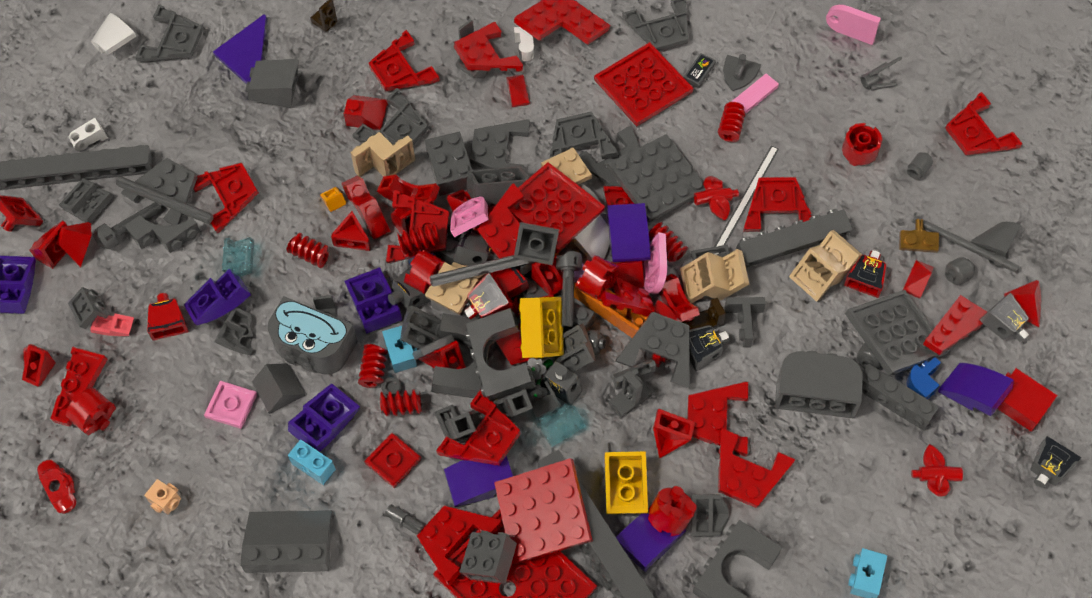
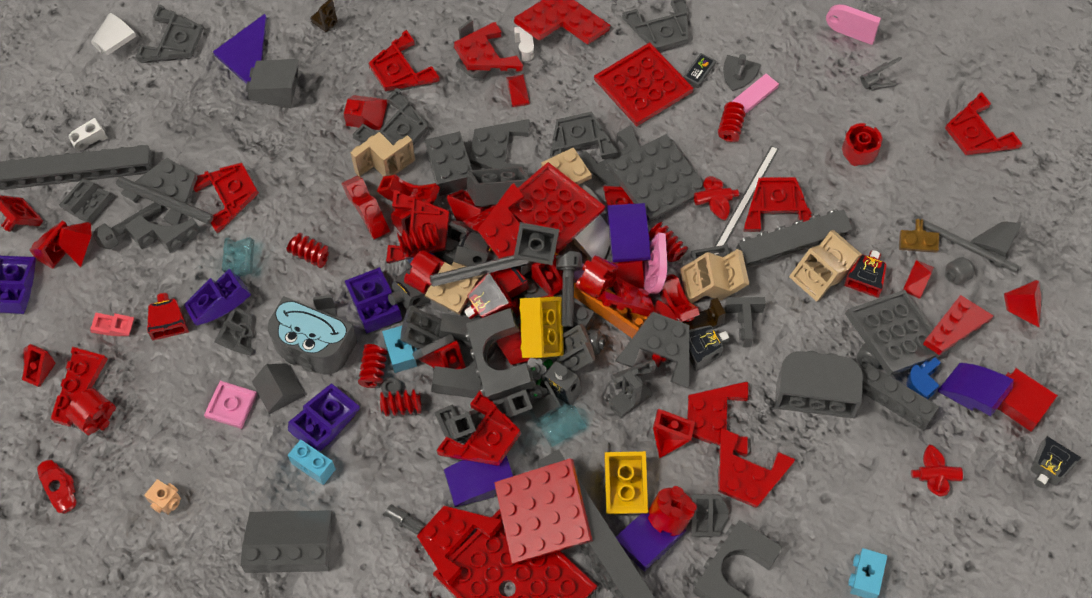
dark grey bracket [68,287,109,329] -> none
light orange slope [320,187,346,212] -> none
red slope [331,211,371,251] -> none
red tile [364,433,422,488] -> none
bright pink tile [450,197,488,237] -> none
dark grey brick [460,530,517,584] -> none
dark grey brick [907,152,933,179] -> none
torso [979,293,1029,342] -> none

